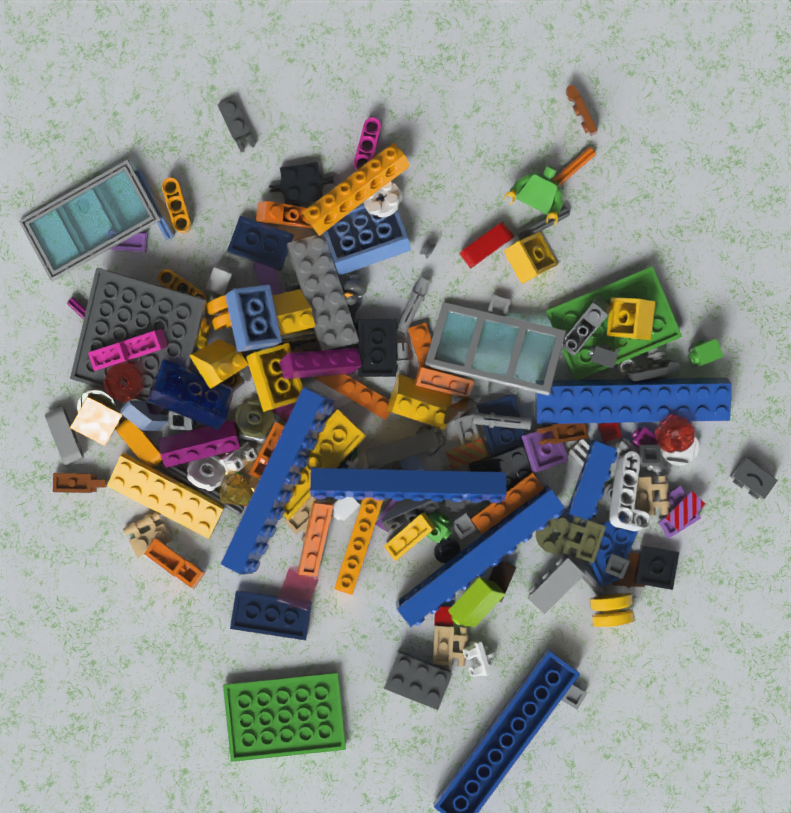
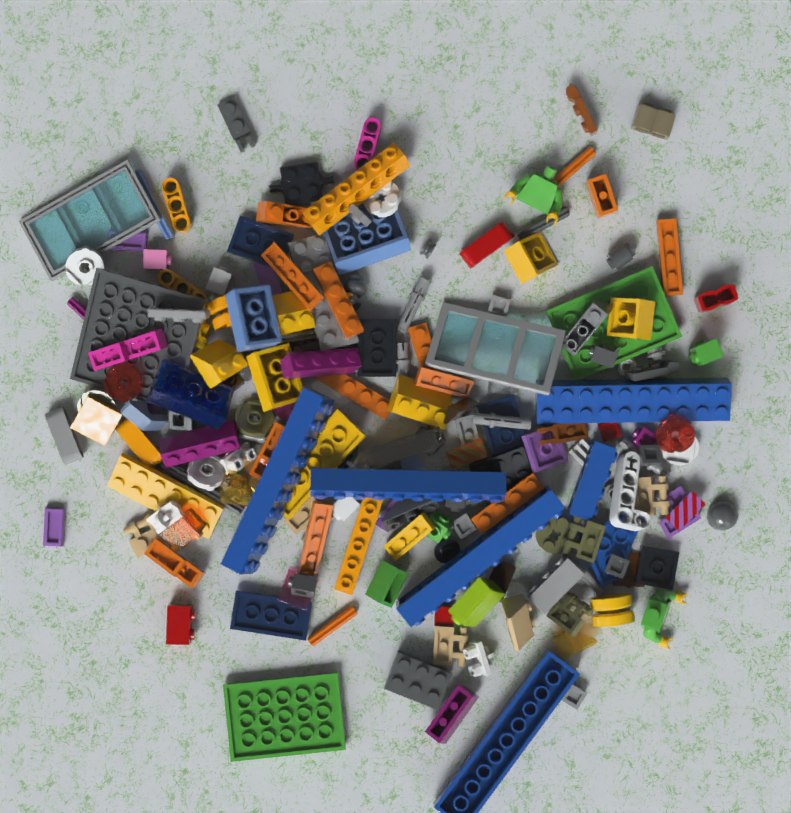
dark orange hinge [53,473,107,493] -> none
dark grey brick [730,458,778,500] -> none
none -> medium lavender tile [43,507,65,547]
none -> white plate [65,246,104,285]
none -> bright pink brick [143,249,172,271]
none -> white hips [146,500,184,534]
none -> light grey plate [148,308,210,323]
none -> clear orange brick [159,508,206,551]
none -> red brick [166,604,196,645]
none -> orange plate [261,242,325,311]
none -> dark grey brick [288,573,318,598]
none -> orange axle [307,606,358,646]
none -> orange plate [312,261,364,340]
none -> light grey plate [347,203,372,227]
none -> bright green brick [365,560,409,608]
none -> magenta brick [425,684,479,744]
none -> tan slope [500,594,536,651]
none -> olive plate [546,591,593,637]
none -> clear yellow slope [551,629,597,660]
none -> orange brick [585,174,618,219]
none -> dark grey brick [606,242,636,270]
none -> dark tan brick [631,103,676,140]
none -> bright green torso [641,589,688,649]
none -> orange plate [656,218,683,296]
none -> red brick [694,284,739,312]
none -> dark grey hair [707,501,739,531]

